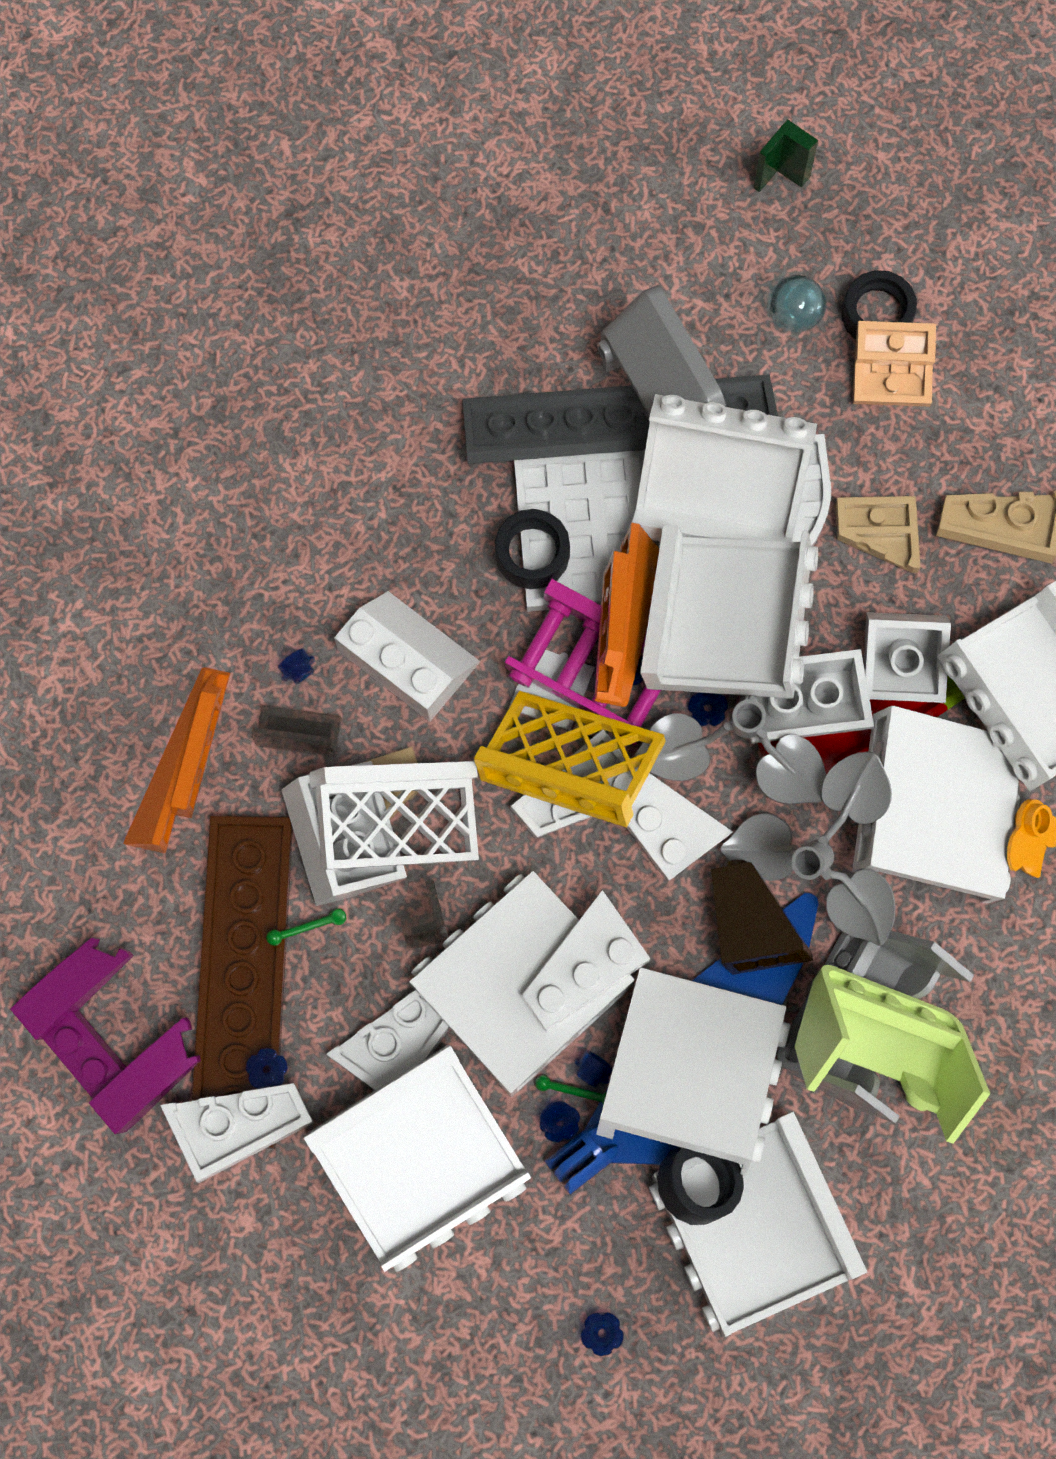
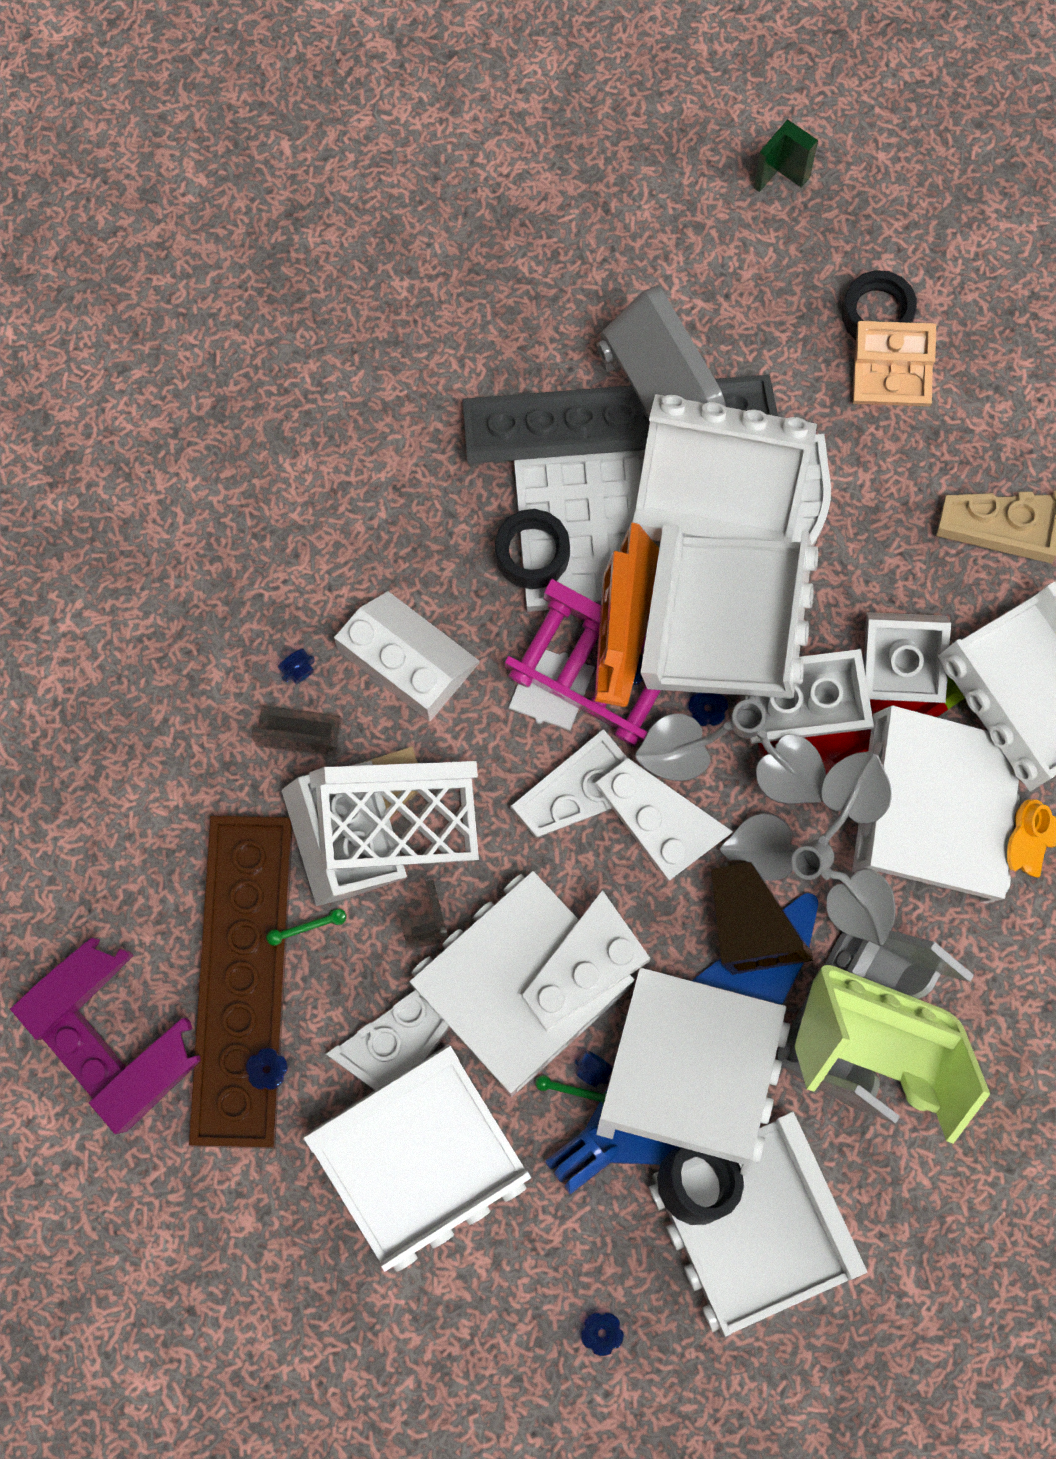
orange wedge [123,667,230,854] -> none
white wing [160,1083,314,1183] -> none
yellow fence [473,691,666,828] -> none
clear blue plate [540,1101,580,1142] -> none
clear light blue hair [766,274,827,334] -> none
tan wing [835,496,920,573] -> none

